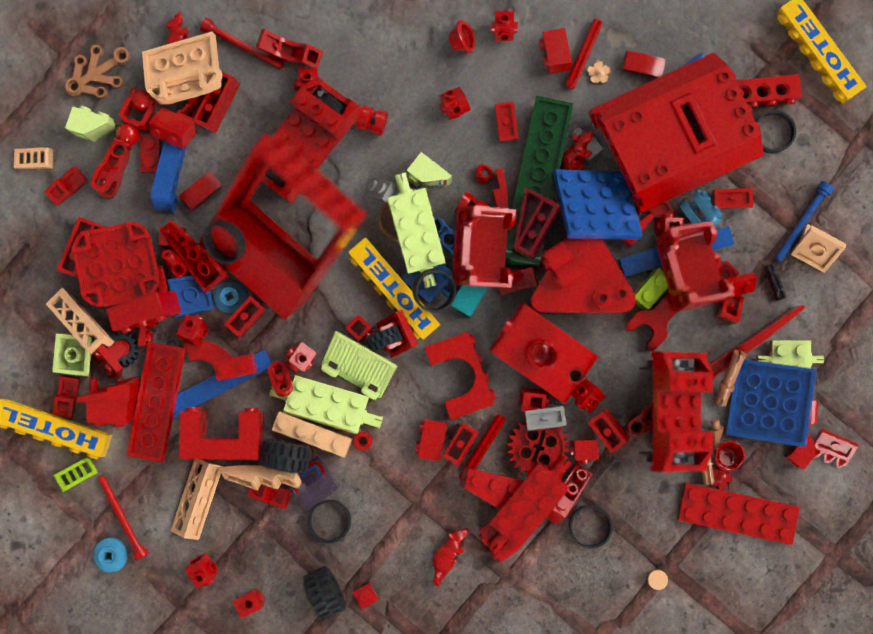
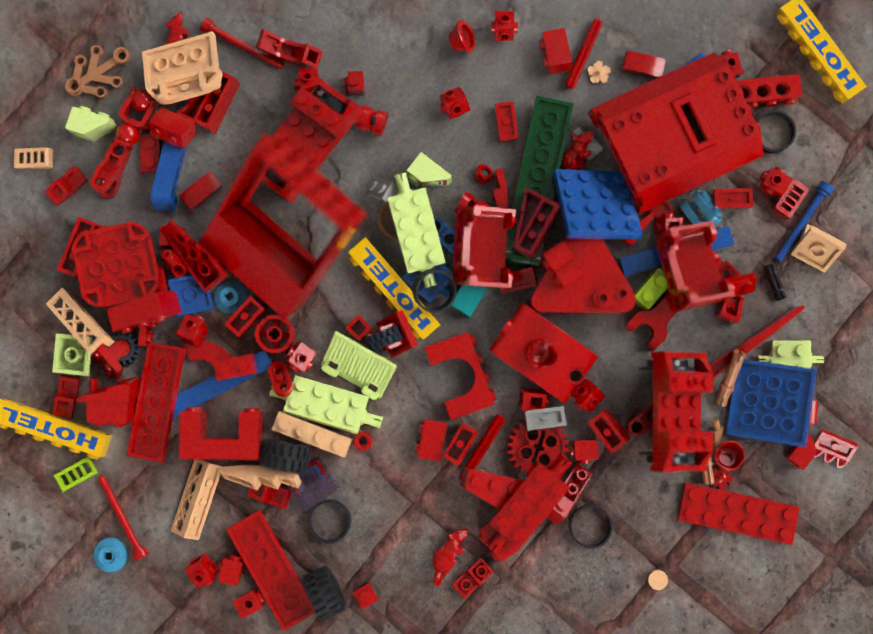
black tyre [203,220,246,264] -> none
none -> red brick [217,554,245,586]
none -> red plate [226,509,315,631]
none -> red brick [255,315,296,354]
none -> red brick [344,71,365,96]
none -> red slope [451,558,494,599]
none -> red brick [719,50,744,79]
none -> red brick [759,167,793,198]
none -> slope [772,178,810,220]

